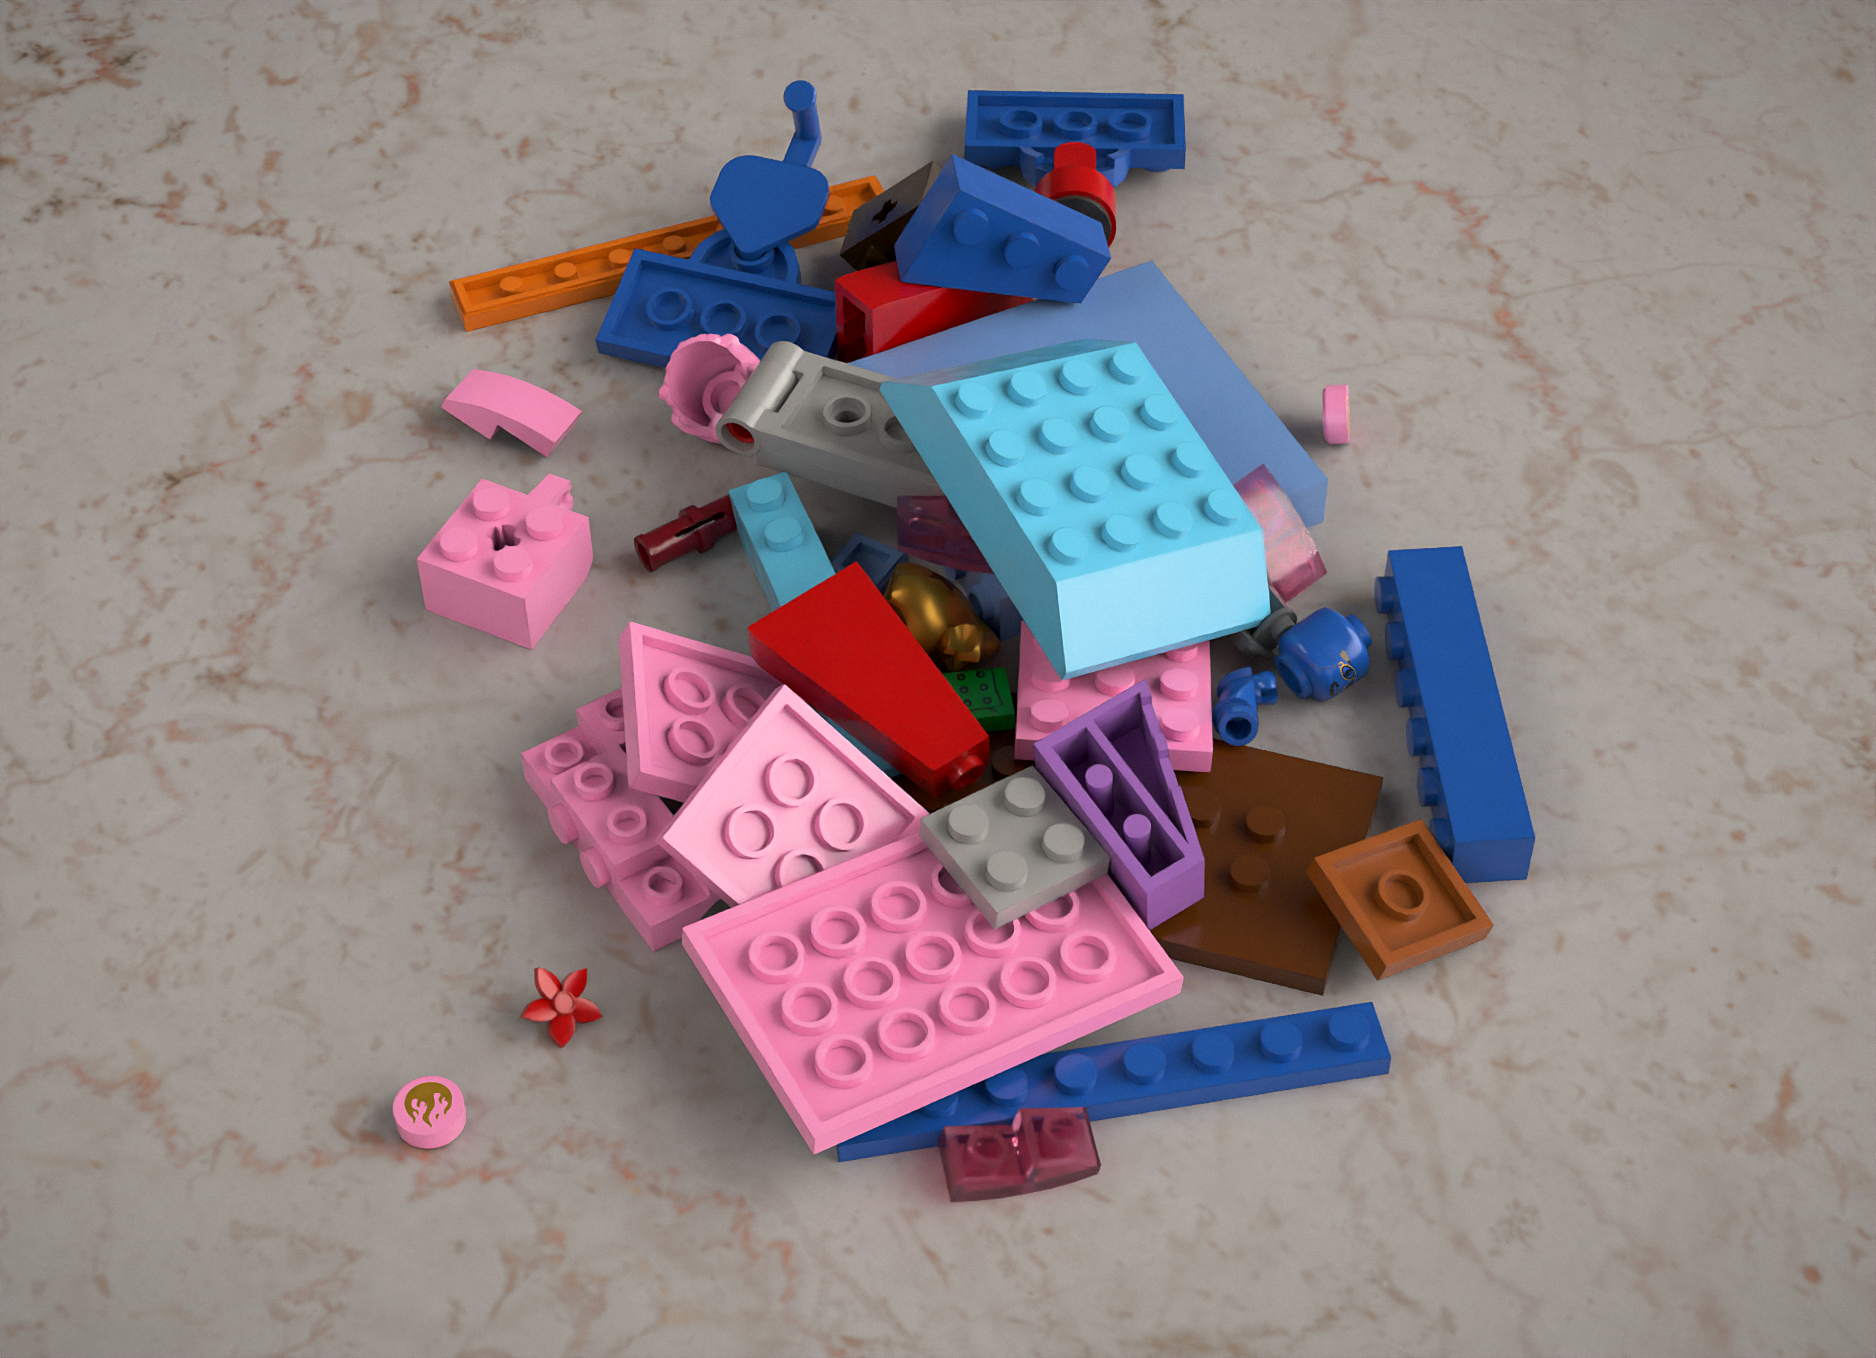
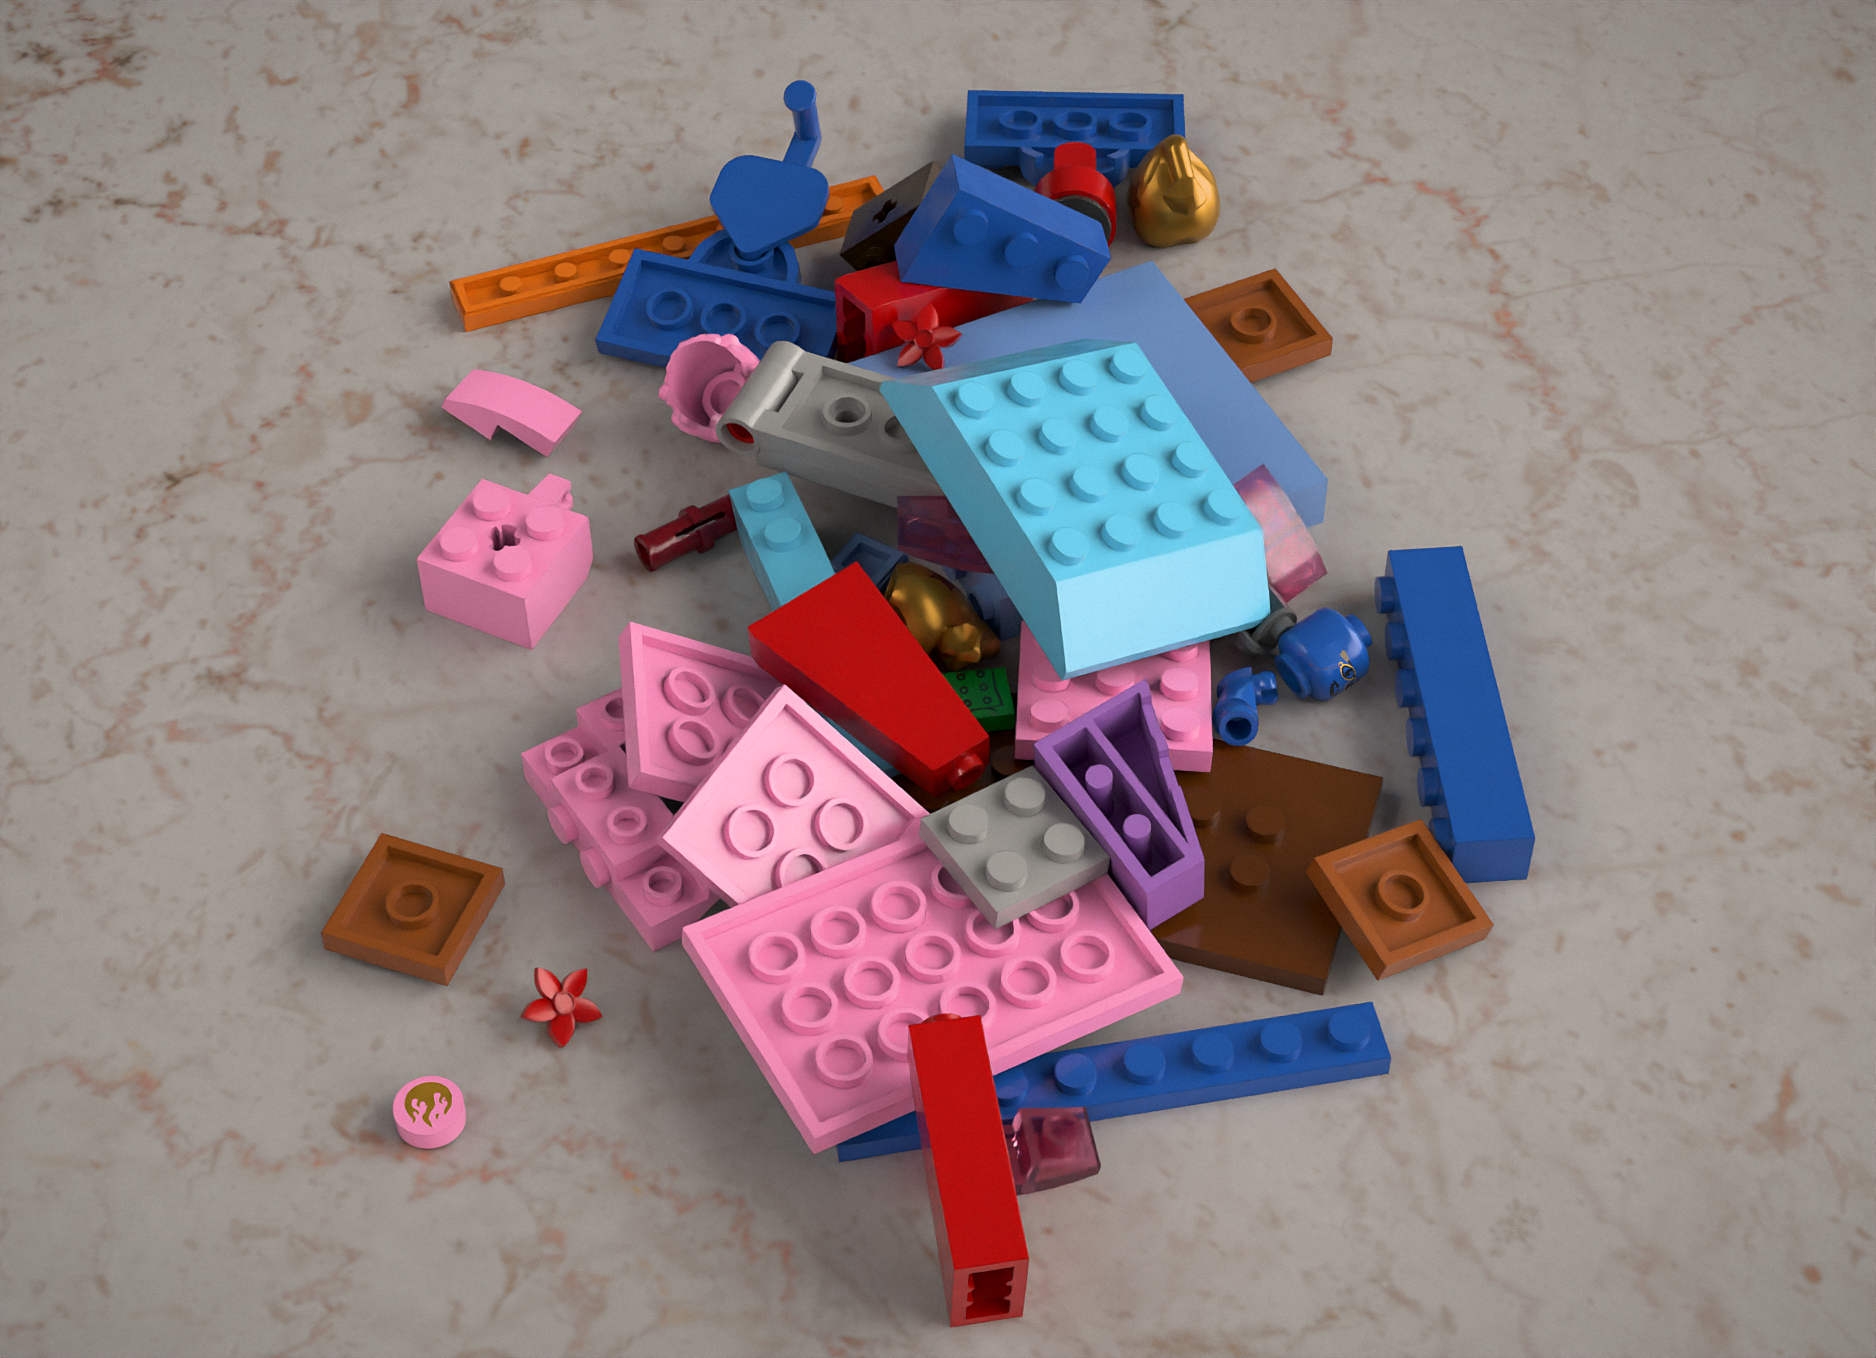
bright pink tile [1322,384,1350,445] -> none
none -> dark orange plate [321,833,505,986]
none -> red plant [891,302,963,370]
none -> red slope [907,1013,1029,1328]
none -> pearl gold piece [1126,134,1221,248]
none -> dark orange plate [1184,268,1333,383]

